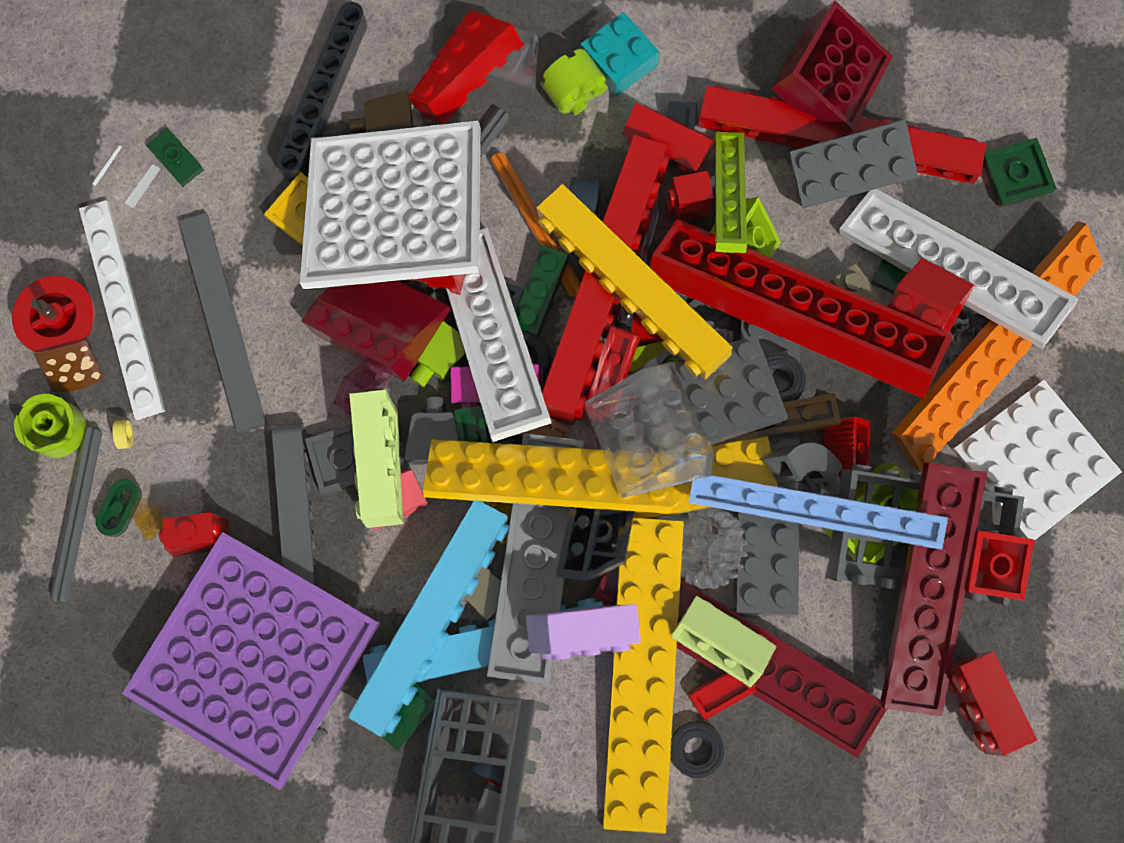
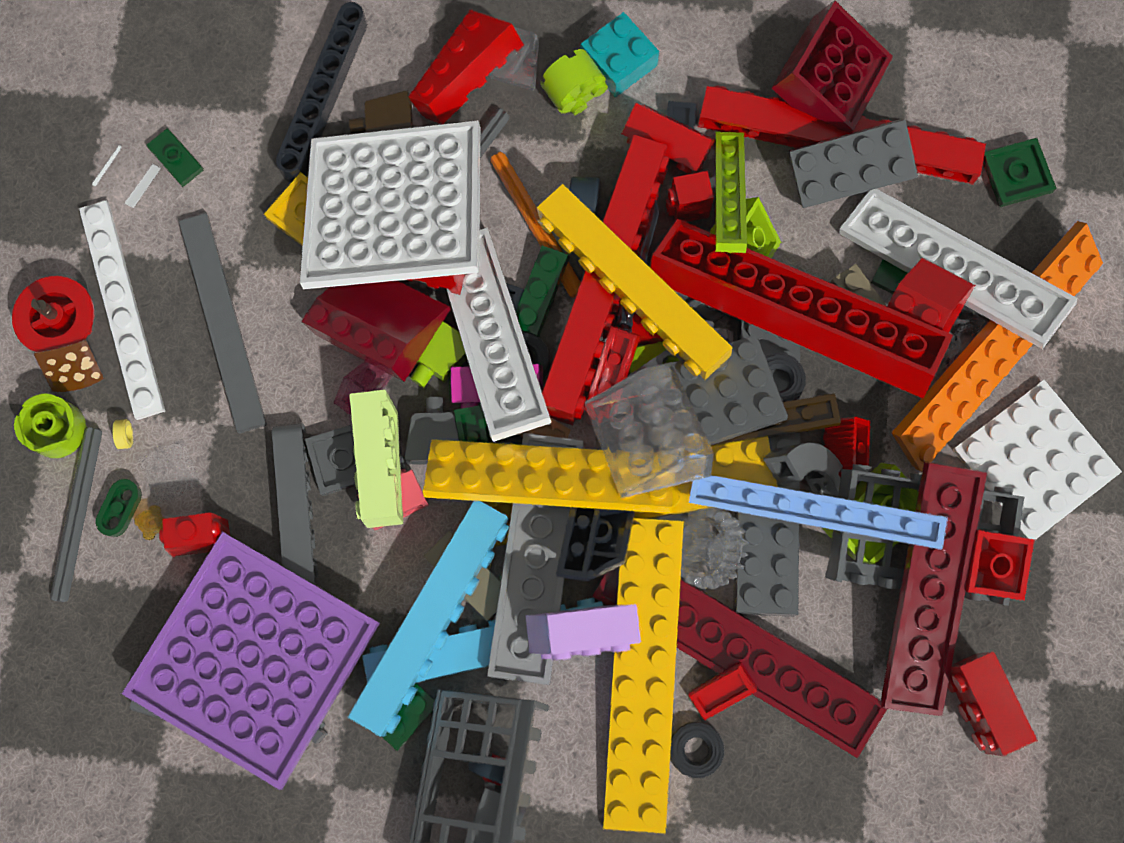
yellowish green brick [671,596,776,687] -> none

